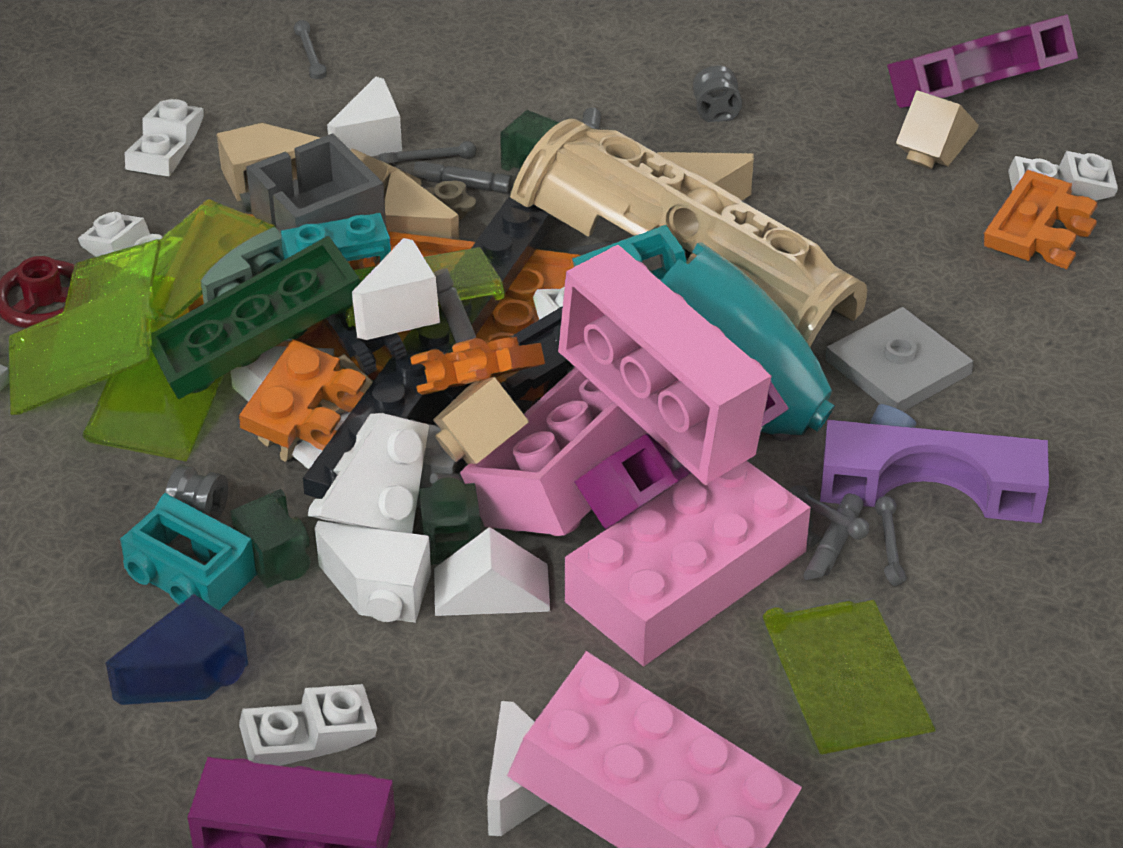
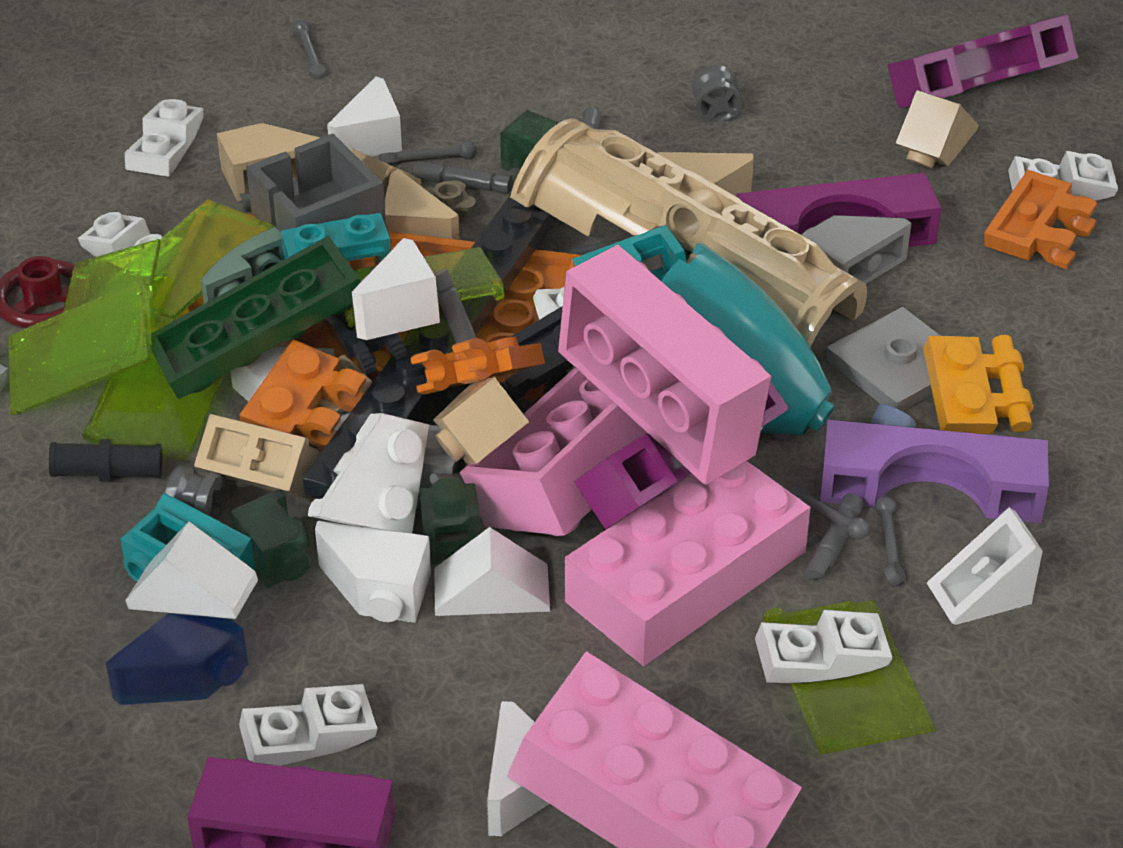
none -> black pin [49,439,163,482]
none -> white slope [126,522,258,619]
none -> tan hinge [194,414,321,502]
none -> magenta arch [736,173,941,247]
none -> white slope [755,610,892,683]
none -> light grey slope [801,215,911,284]
none -> light orange plate [923,335,1034,434]
none -> white slope [927,508,1043,625]

